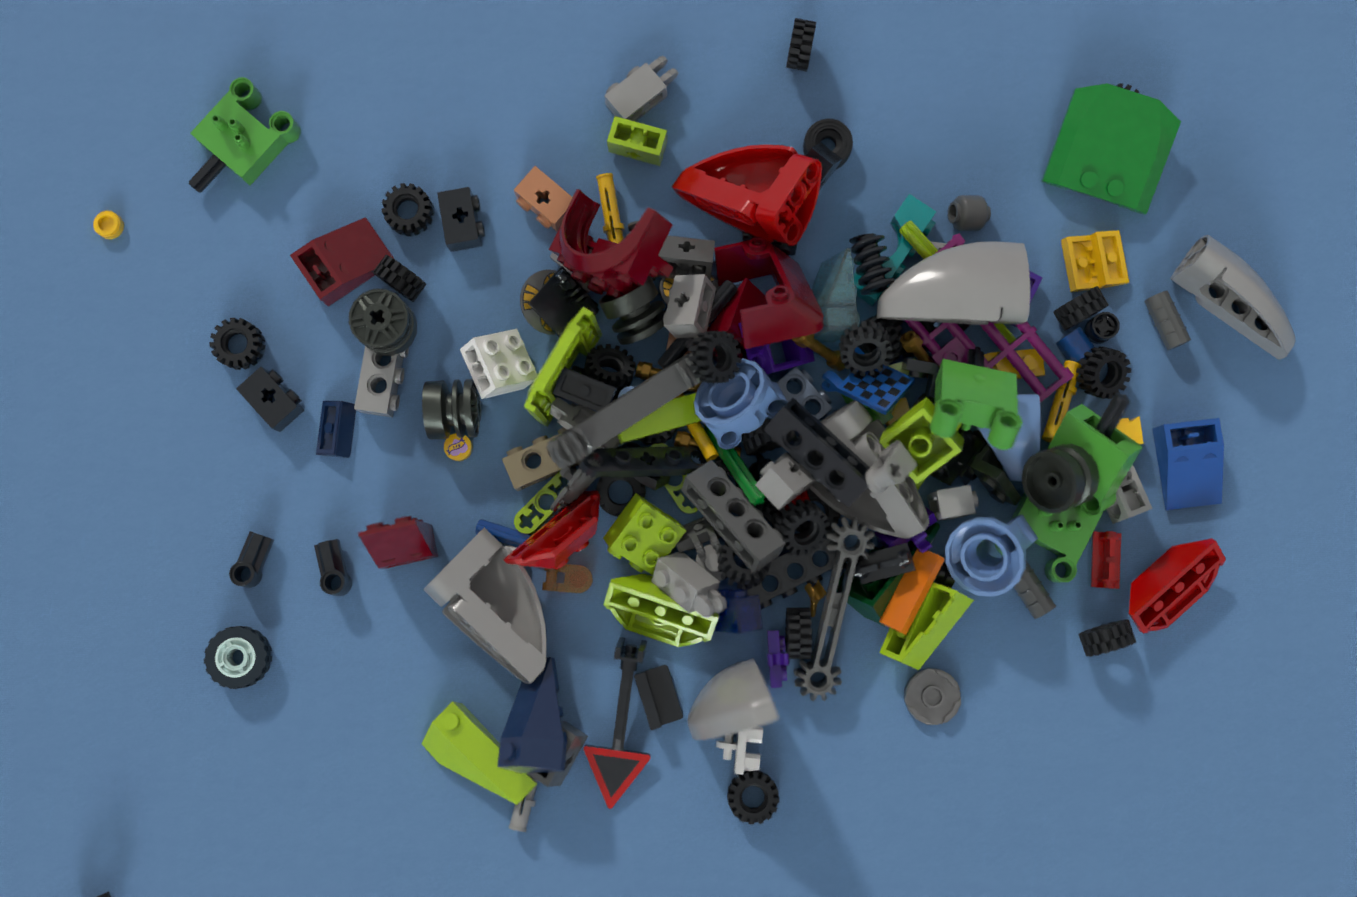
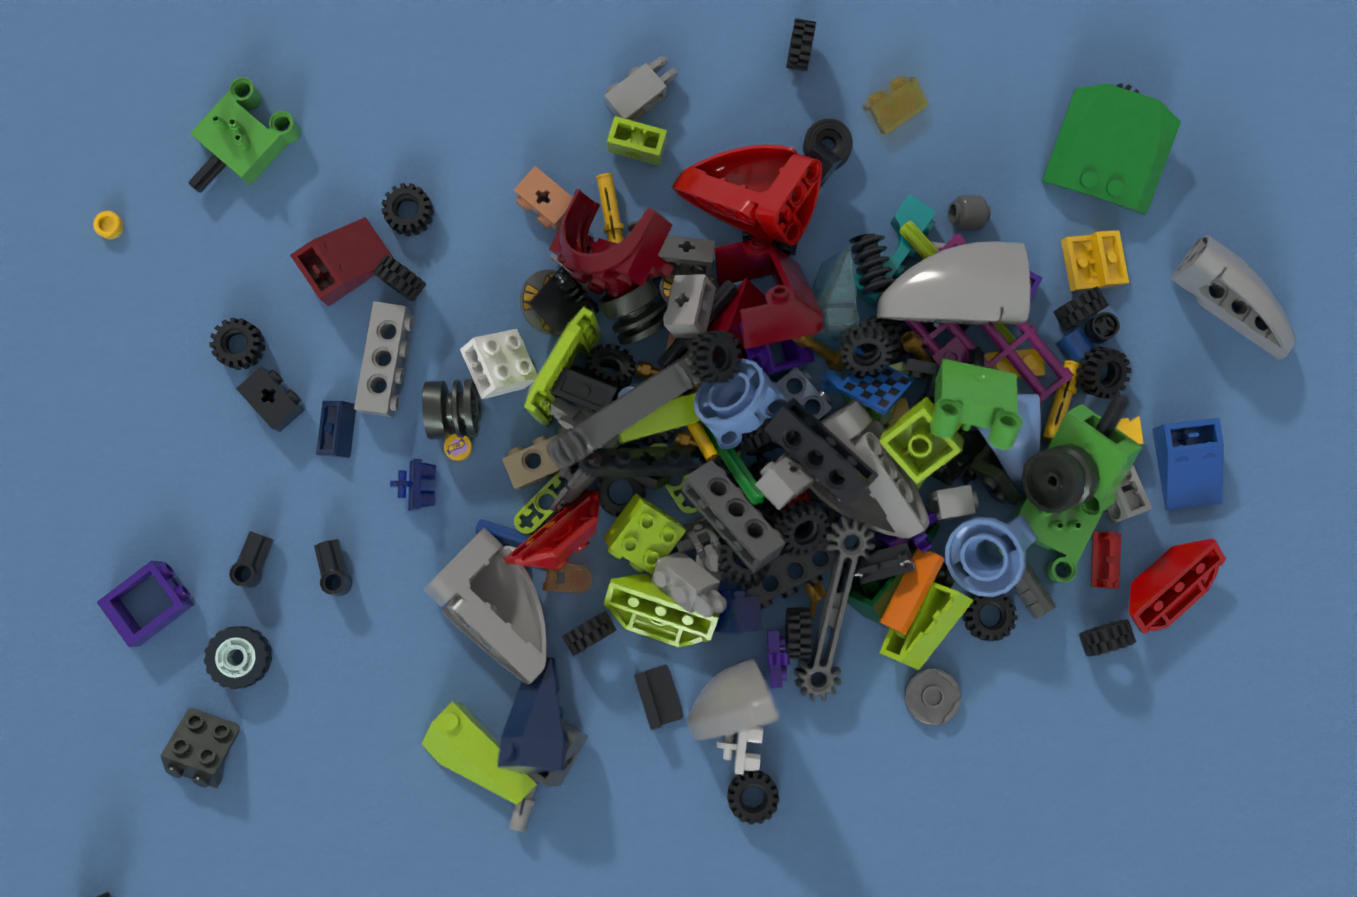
pearl dark grey wheel [349,289,417,356] -> none
dark red slope [358,516,438,569] -> none
black brick [437,187,485,252] -> none
piece [583,637,651,809] -> none
light grey piece [866,441,917,493] -> none
dark grey axle [1144,290,1191,350] -> none
none -> dark purple window [97,561,194,647]
none -> pearl dark grey bracket [160,708,240,788]
none -> clear blue hips [390,459,436,511]
none -> black tyre [562,611,617,656]
none -> clear yellow bracket [862,75,929,135]
none -> black tyre [962,594,1018,641]

